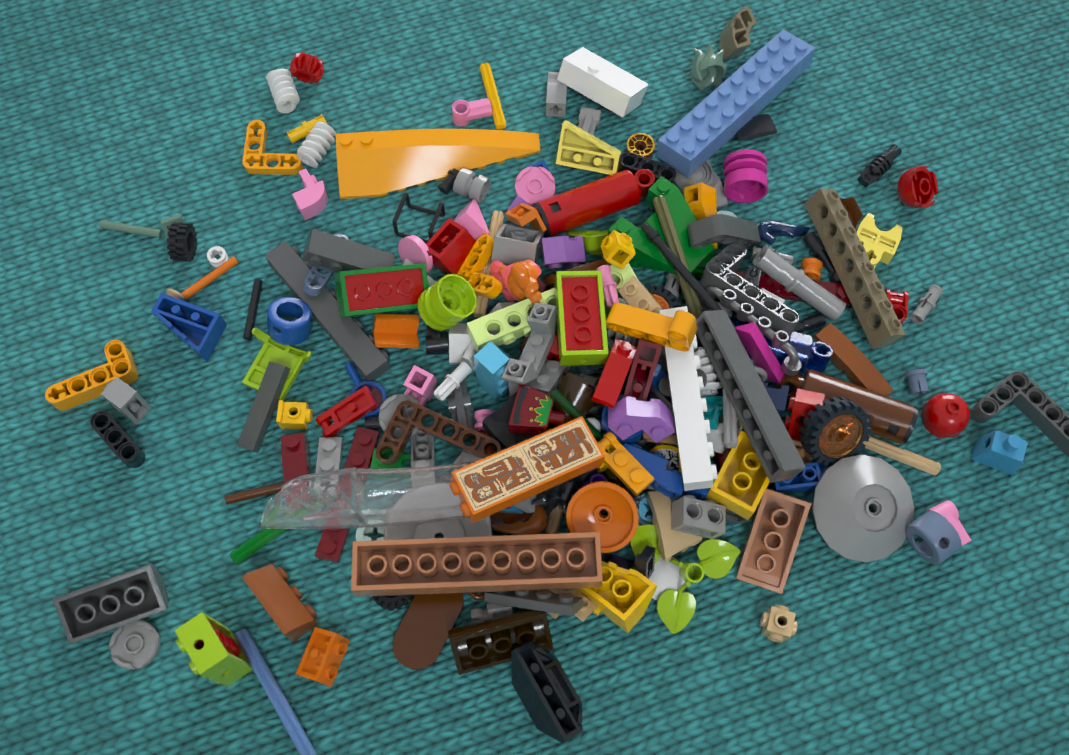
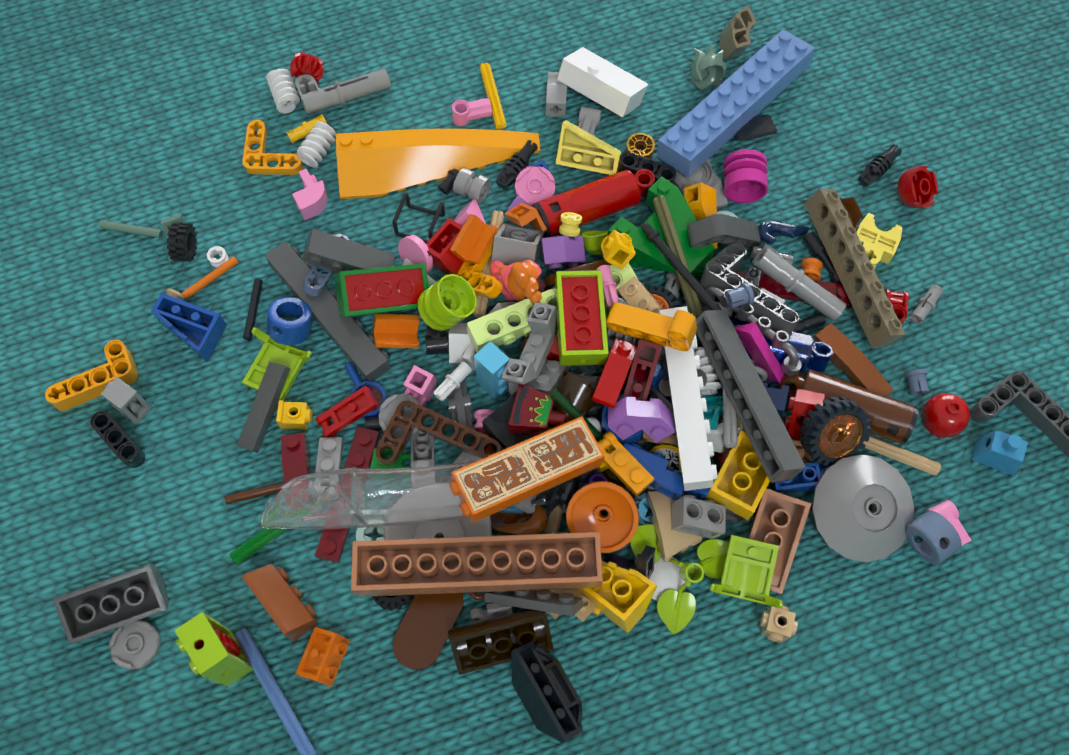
none -> light grey piece [295,68,391,115]
none -> orange panel [450,214,499,264]
none -> black hinge [496,140,538,190]
none -> light yellow wheel [559,212,582,237]
none -> lime piece [710,534,783,608]
none -> sand blue bush [724,282,754,309]

